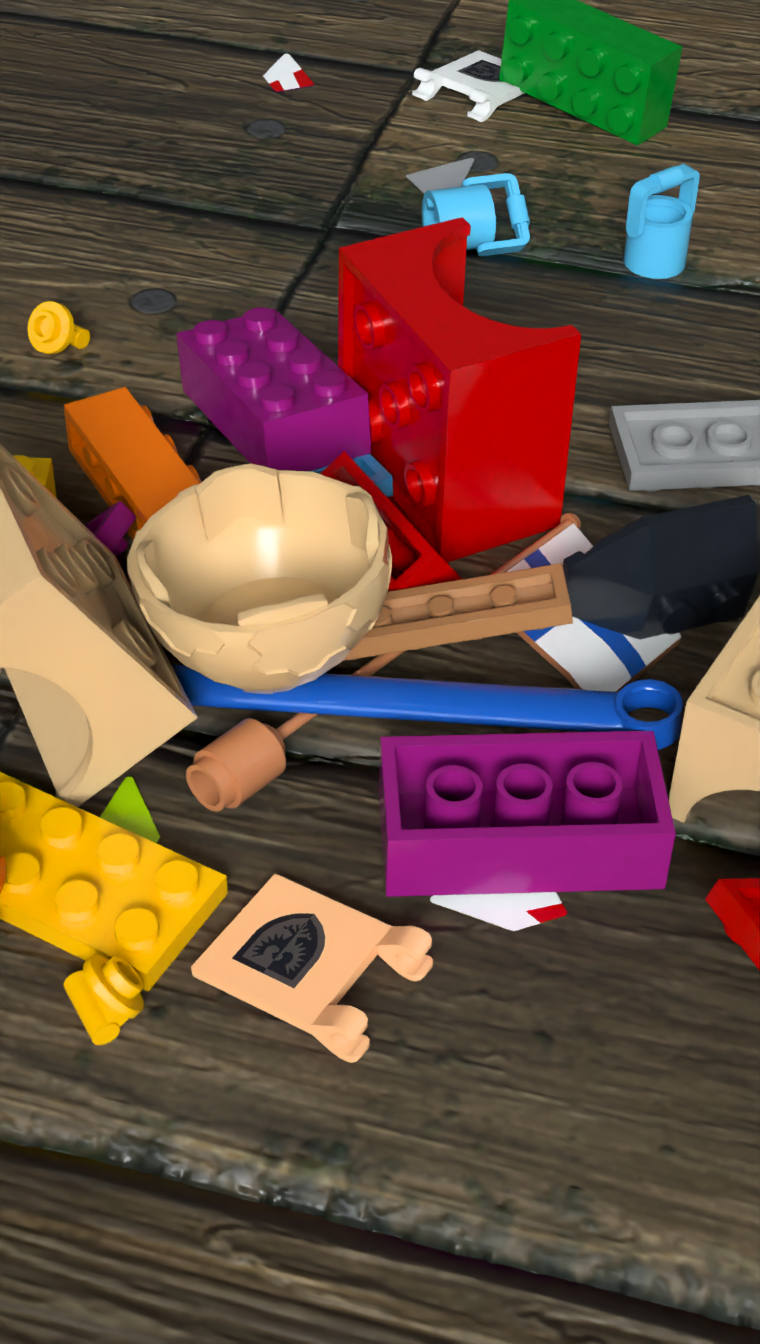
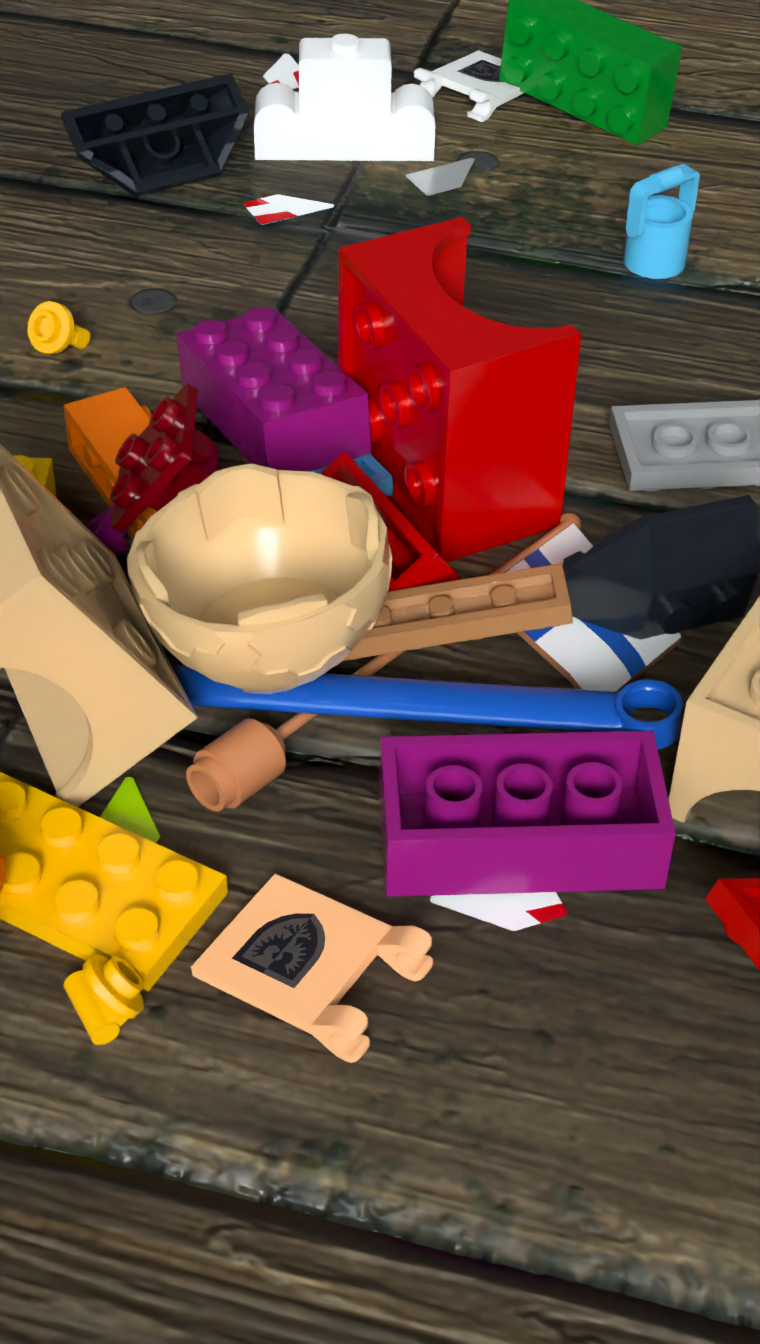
medium azure piece [422,173,530,256] -> none
none -> black wedge [61,73,249,197]
none -> dark red bracket [110,383,219,533]
none -> white sticker [243,194,334,225]
none -> white brick [254,33,435,161]

